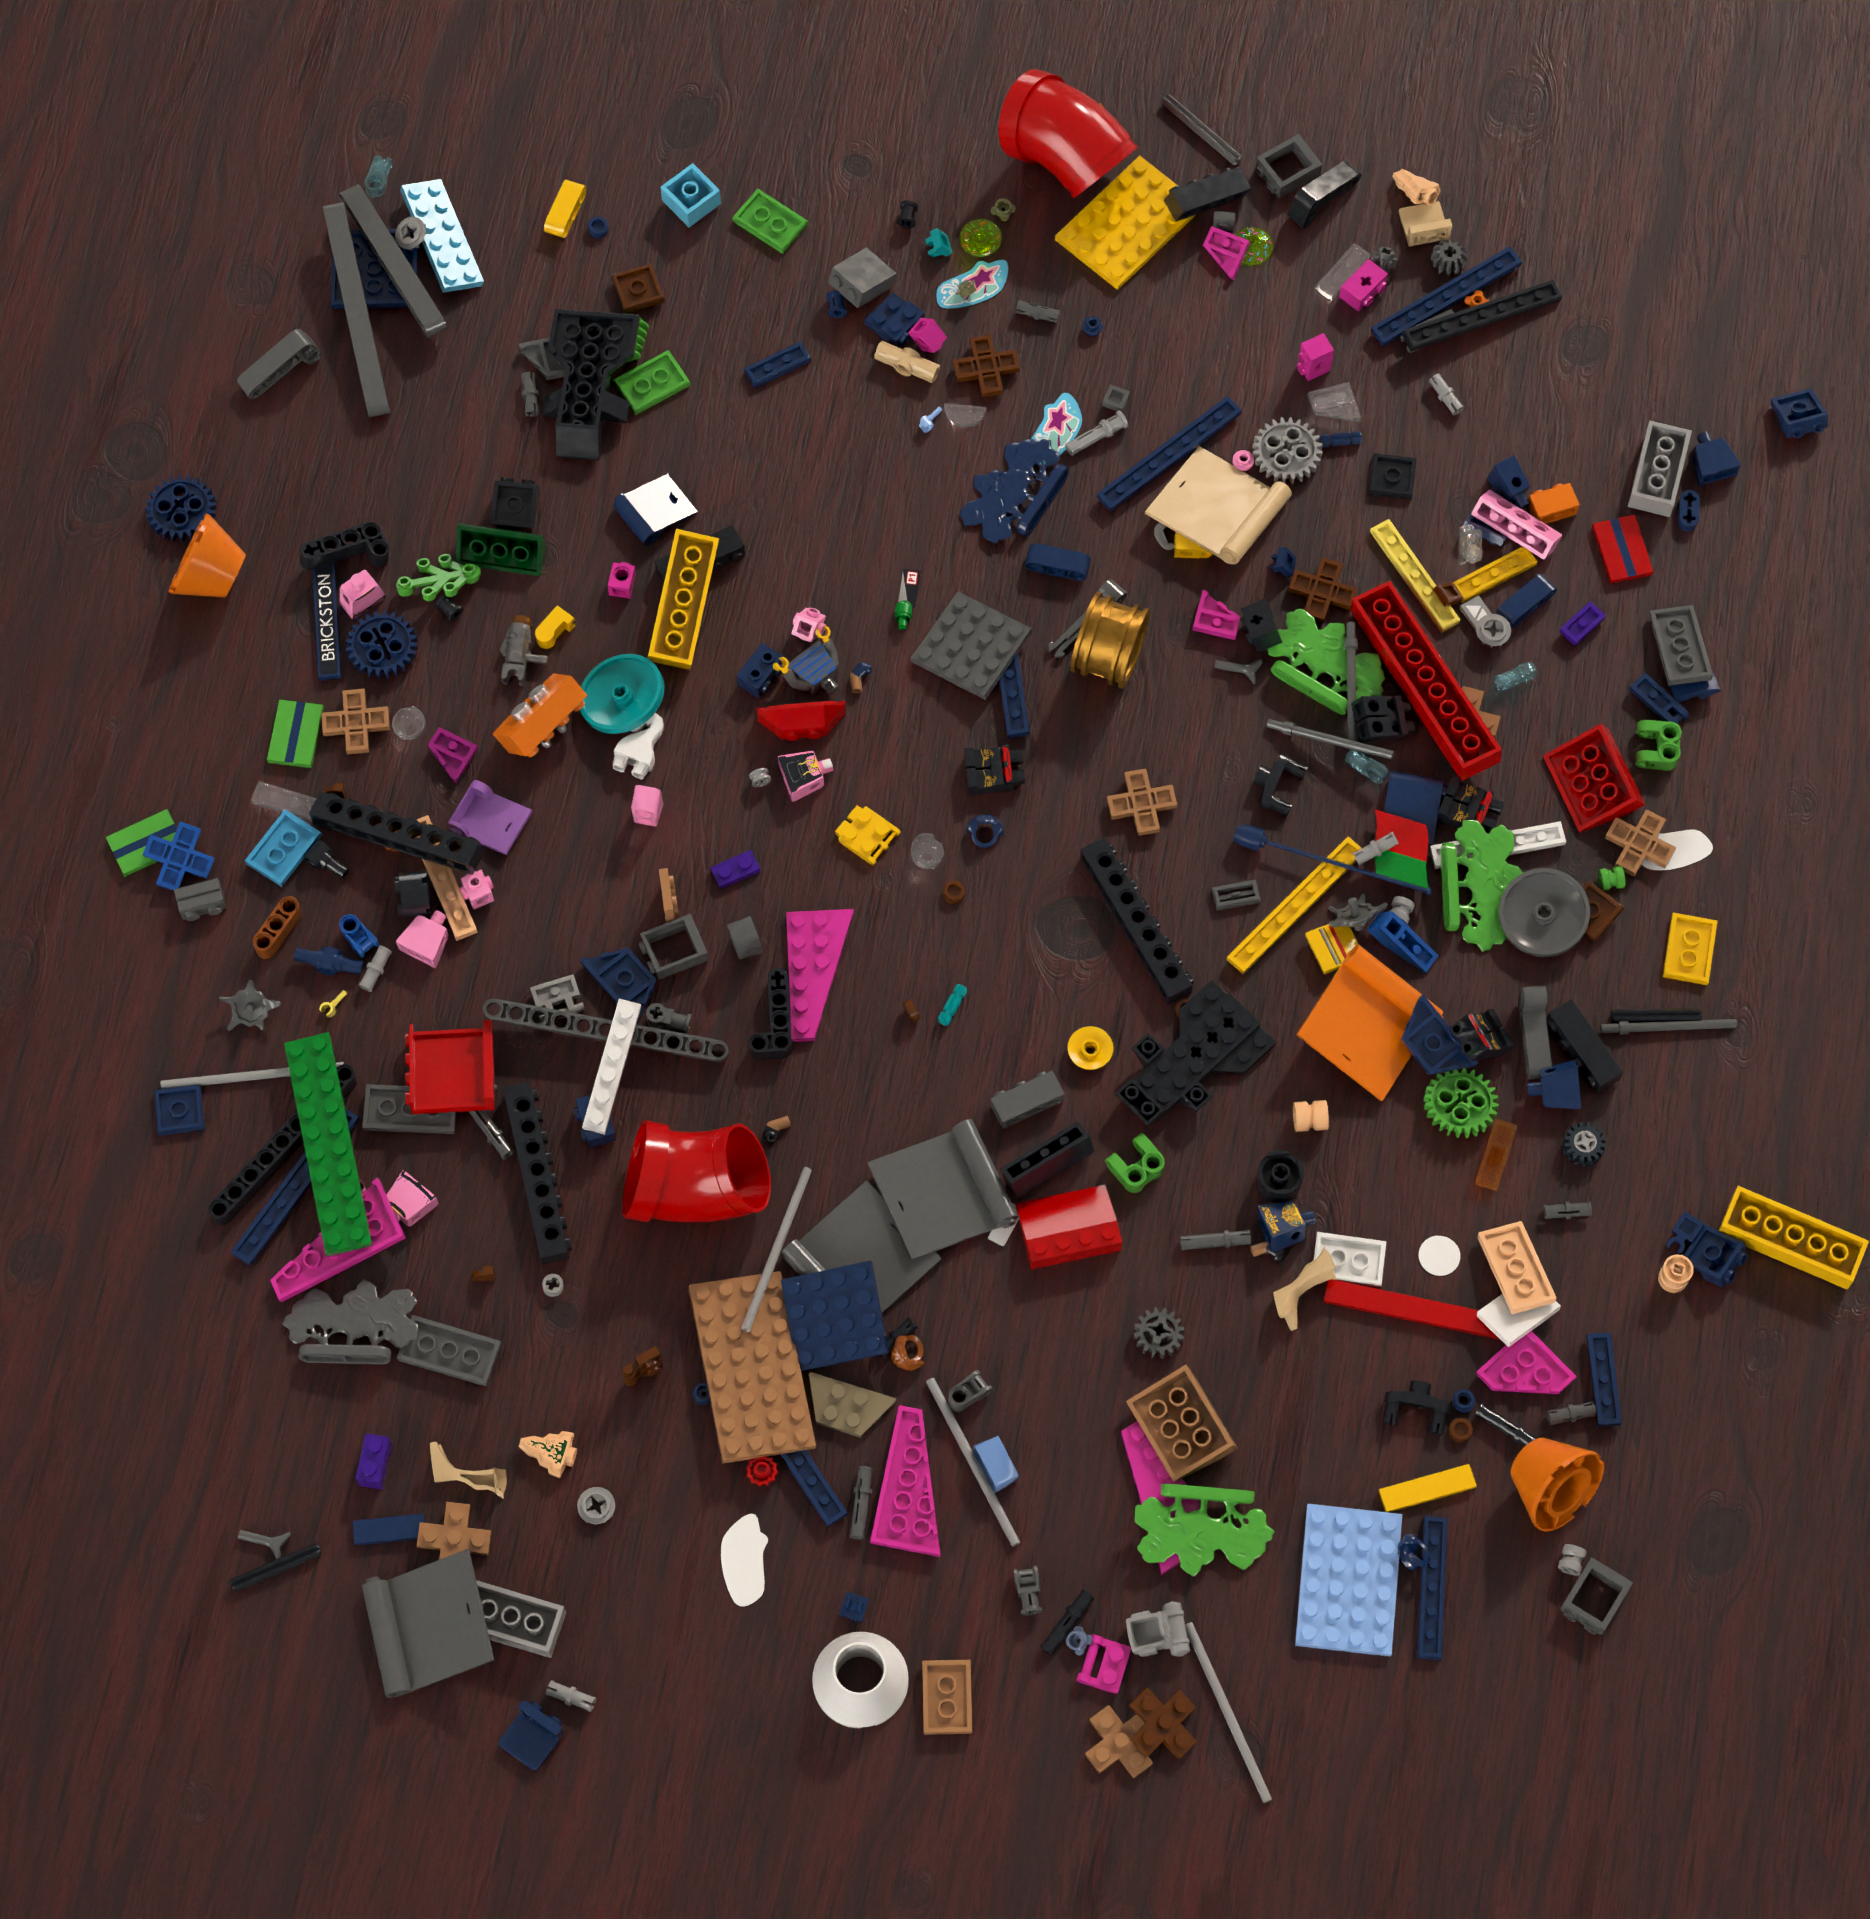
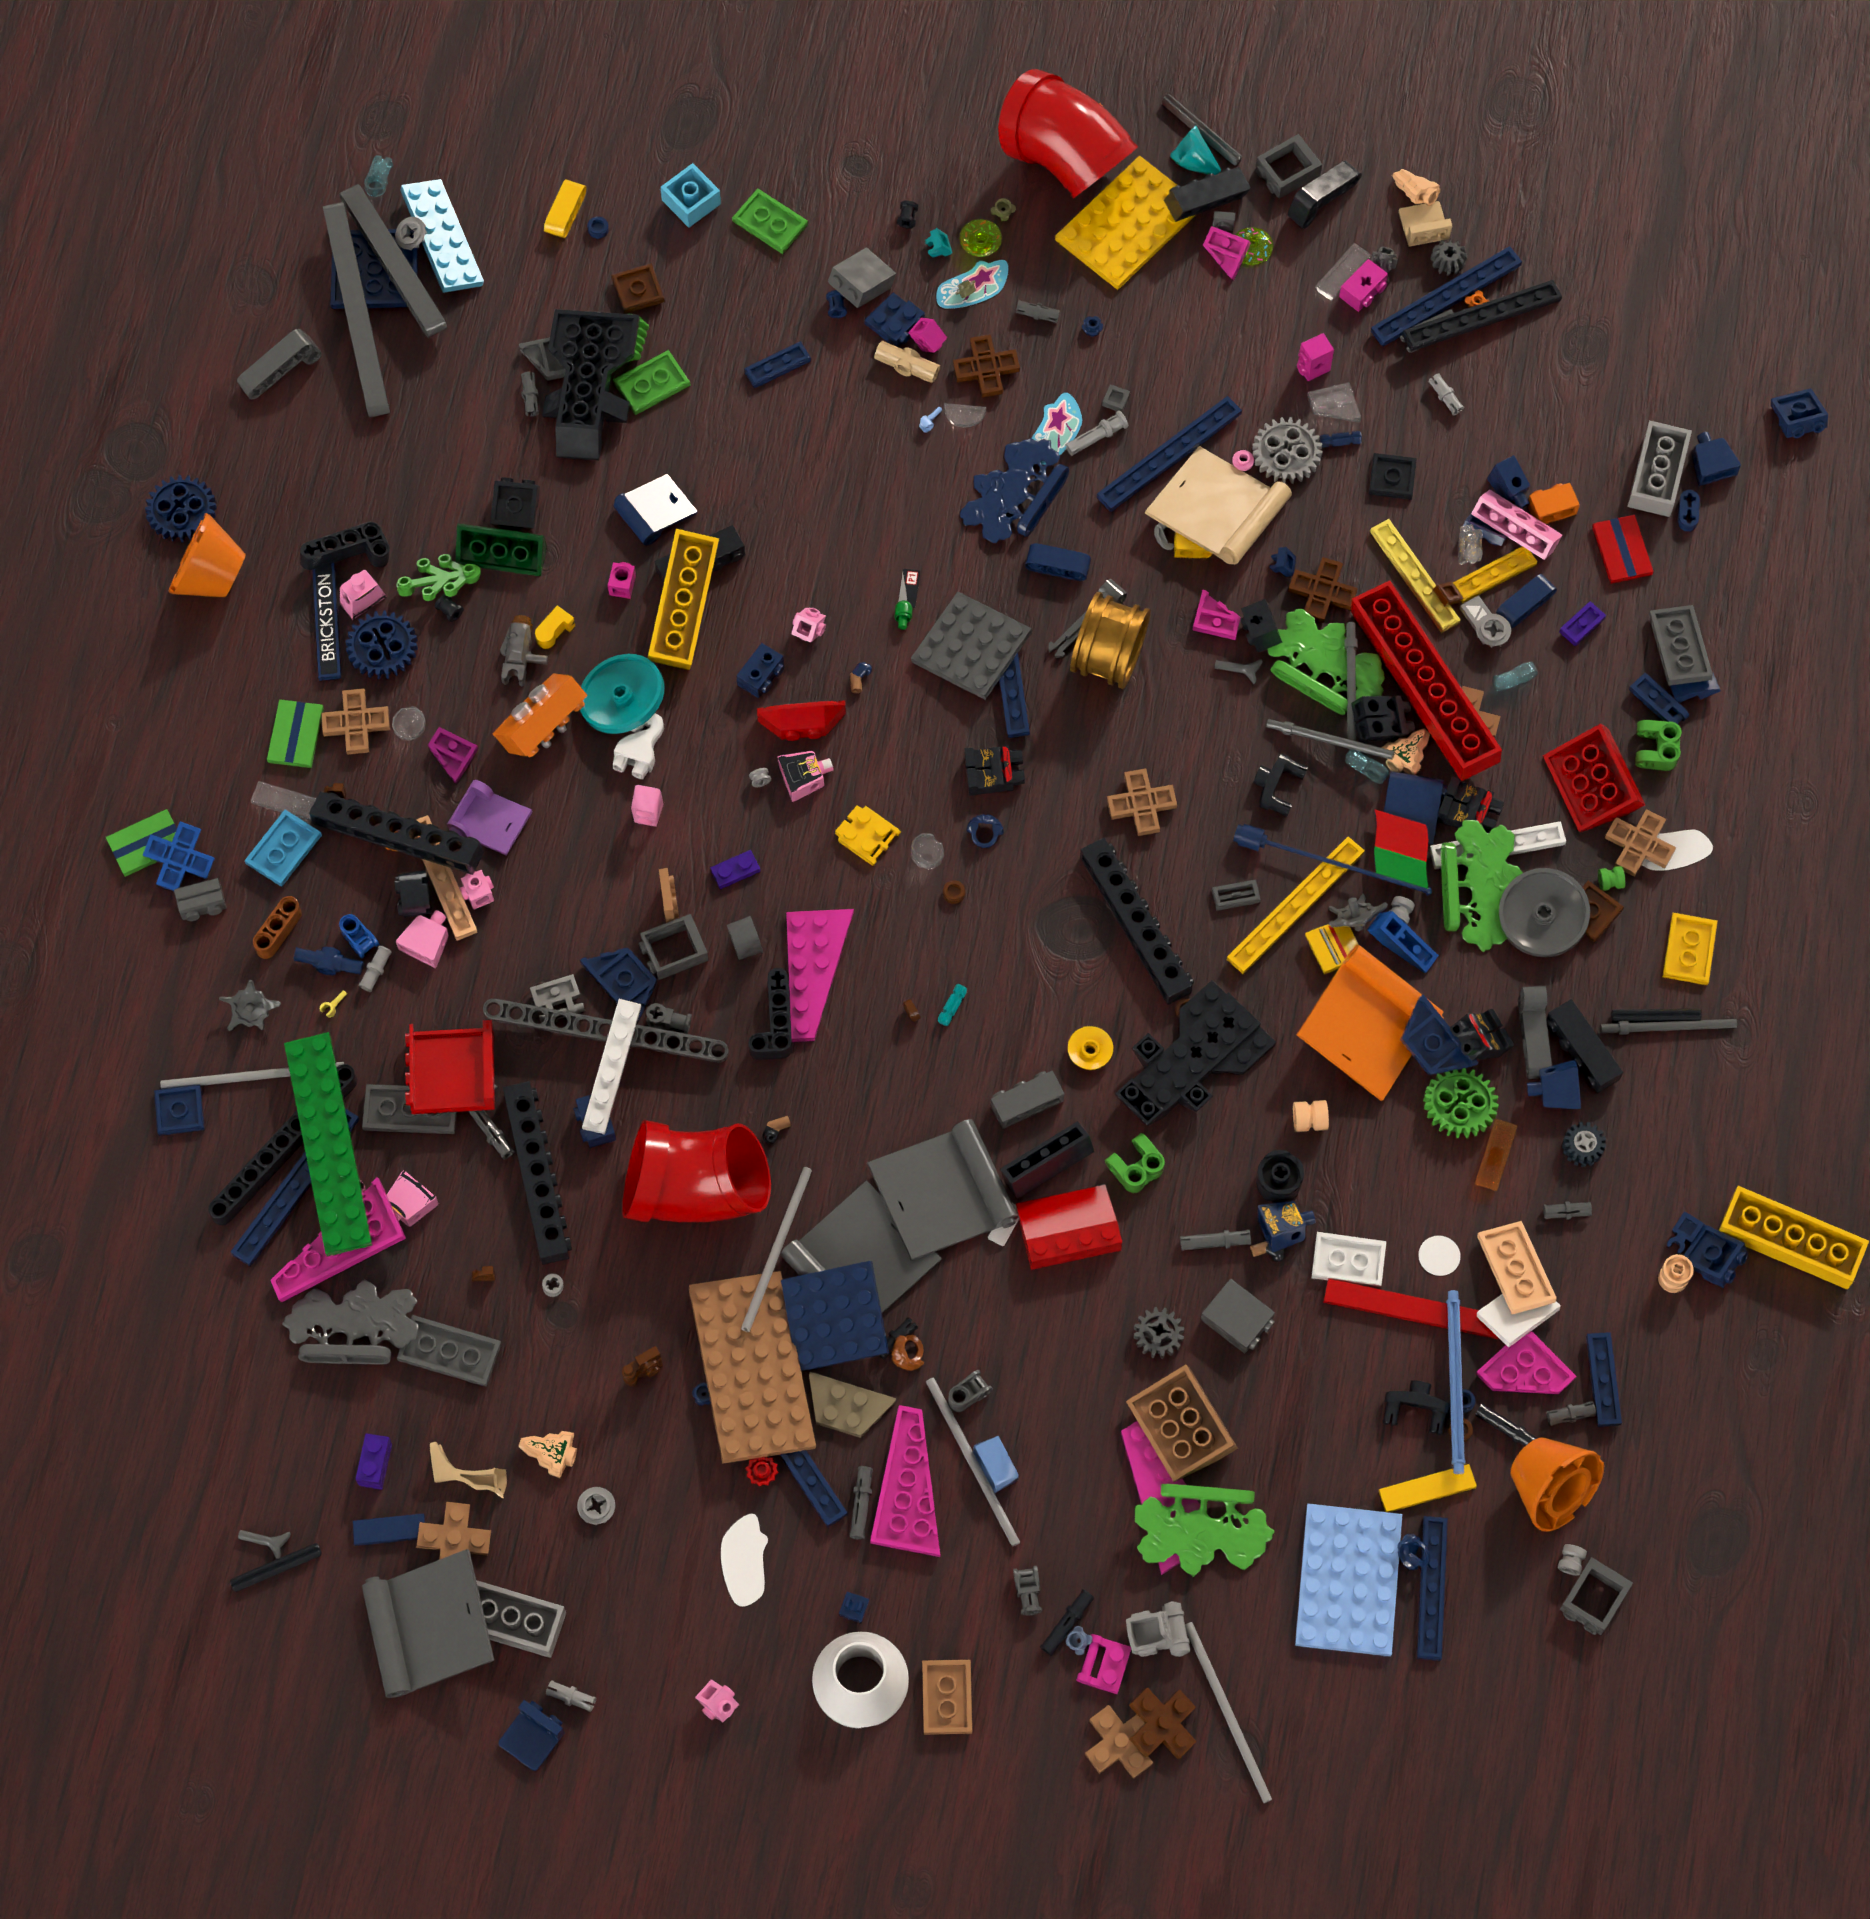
black pin [304,840,349,879] -> none
dark grey torso [773,625,839,695] -> none
tan animal [1273,1246,1337,1331] -> none
light grey pin [1353,832,1399,866] -> none
none -> bright pink brick [695,1680,739,1722]
none -> teal hat [1170,125,1221,175]
none -> dark grey brick [1201,1279,1275,1354]
none -> light nougat rock [1381,729,1430,775]
none -> medium blue piece [1446,1290,1466,1474]

